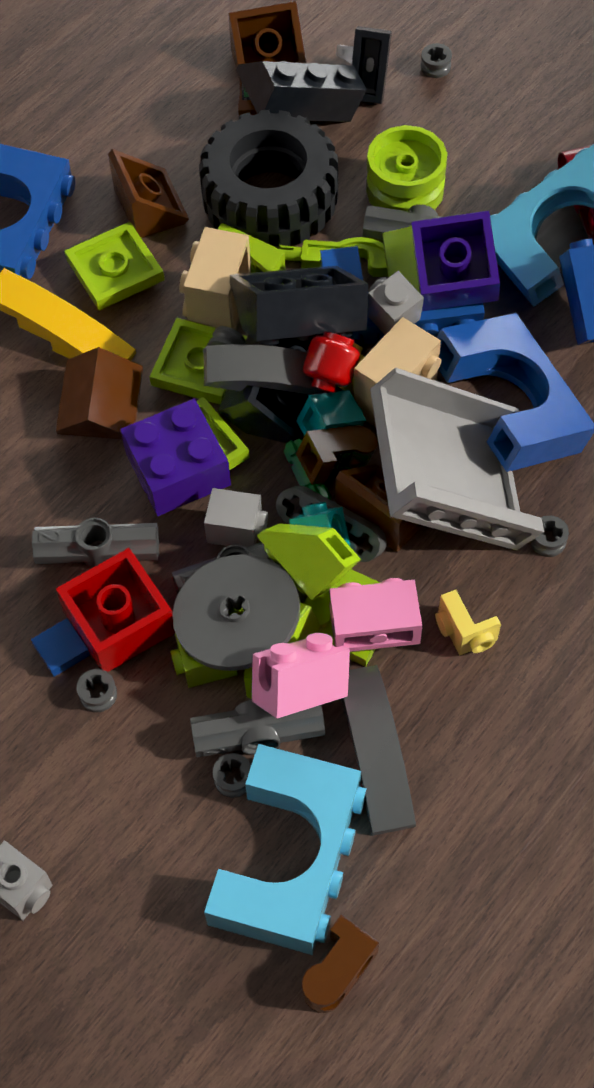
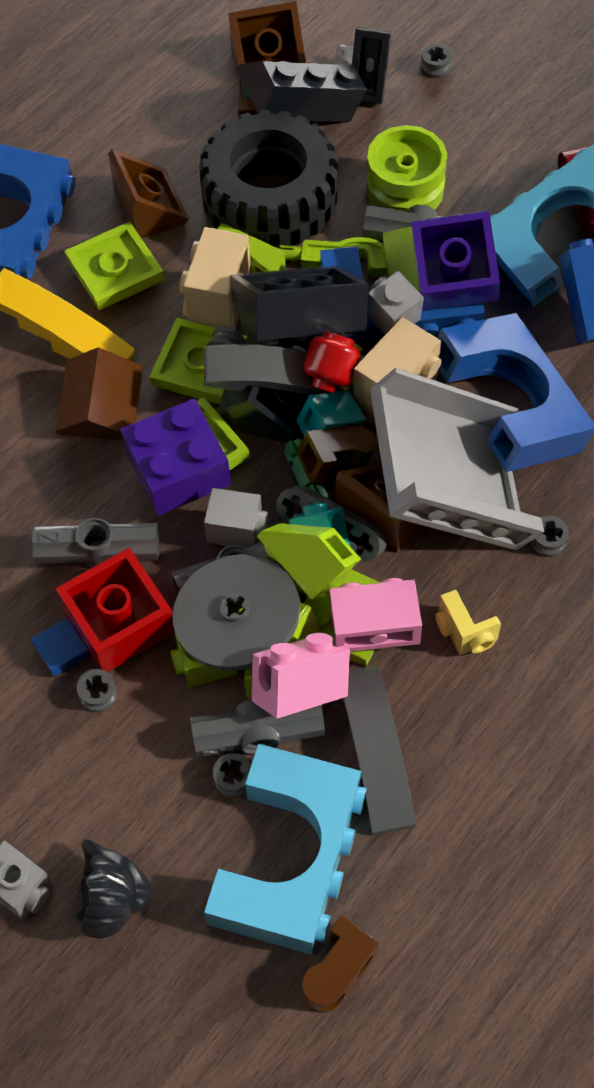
none -> black hair [75,839,152,939]

